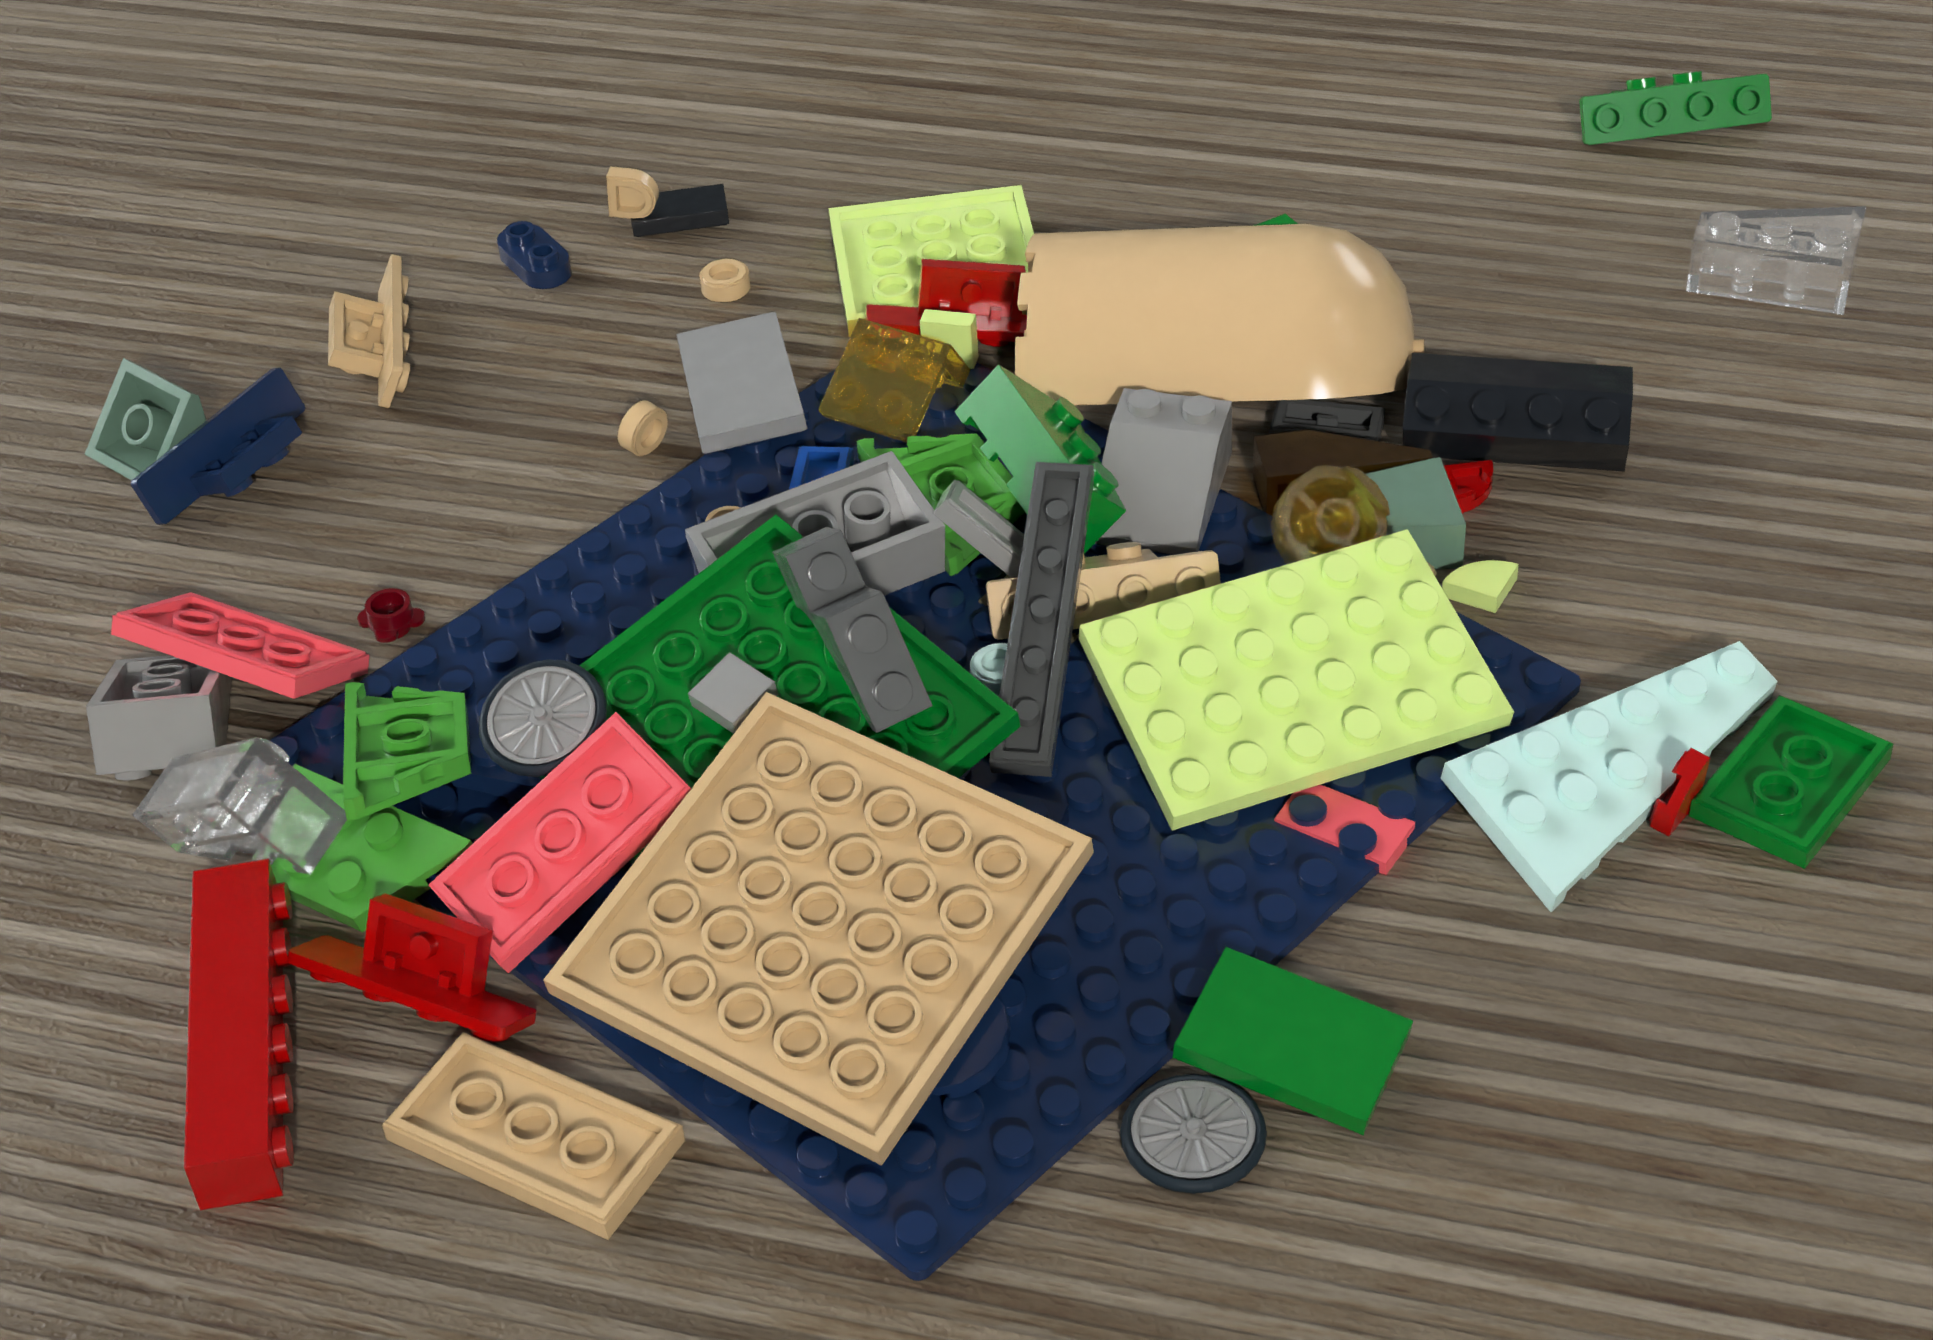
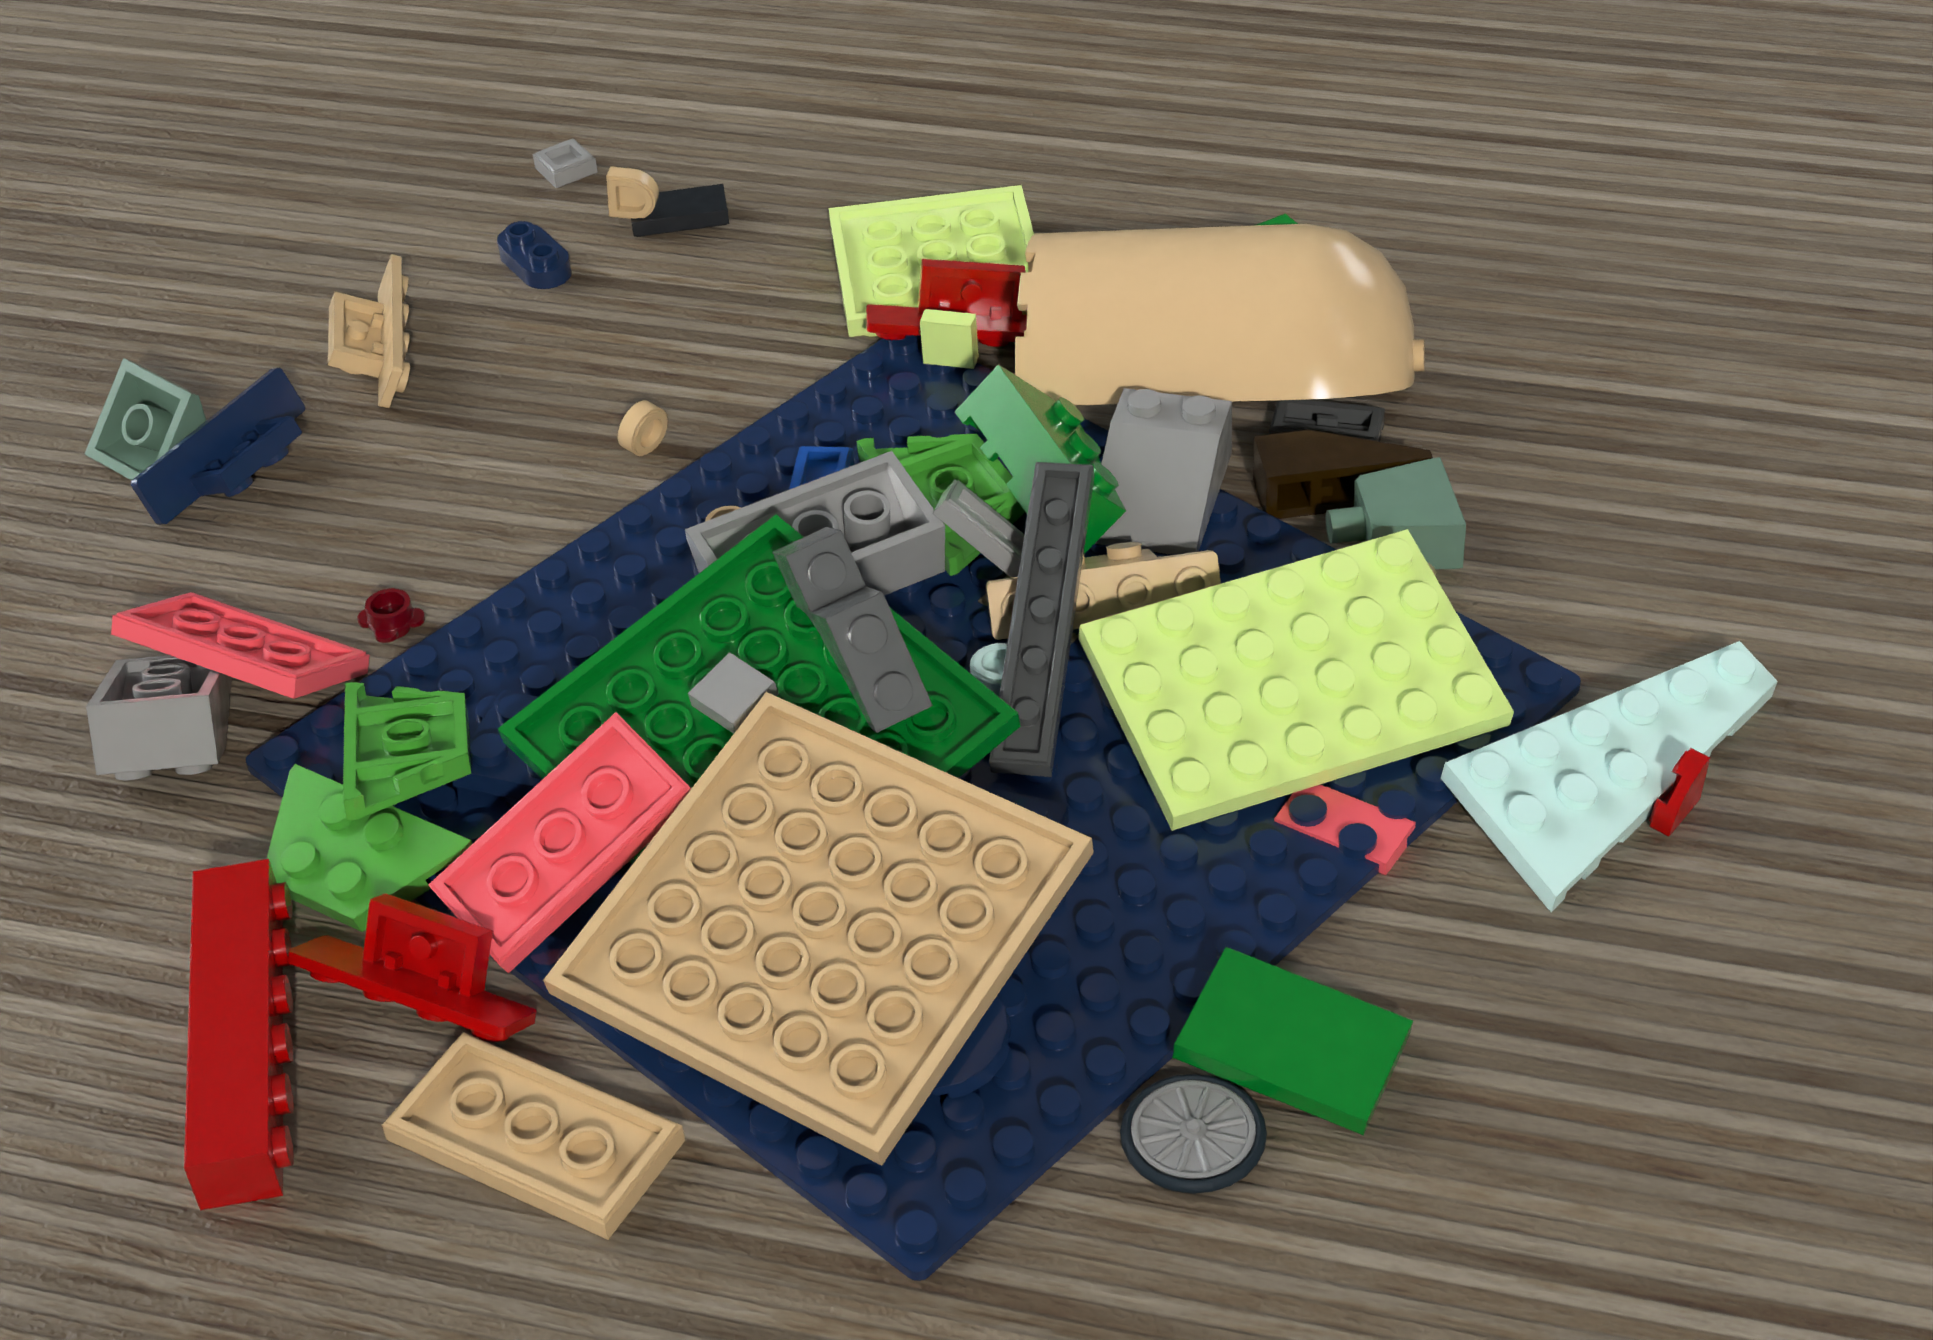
clear wedge [132,737,347,875] -> none
light grey wheel [479,659,607,777] -> none
light grey tile [676,311,807,454] -> none
tan tile [699,259,751,302] -> none
clear yellow bracket [819,318,970,443] -> none
clear yellow cylinder [1271,465,1391,565] -> none
black slope [1403,353,1633,472] -> none
yellowish green tile [1442,560,1519,613] -> none
red tile [1444,460,1494,513] -> none
green bracket [1579,71,1772,145] -> none
clear wedge [1686,206,1867,315] -> none
green tile [1689,695,1894,869] -> none
none -> light grey tile [533,138,598,188]

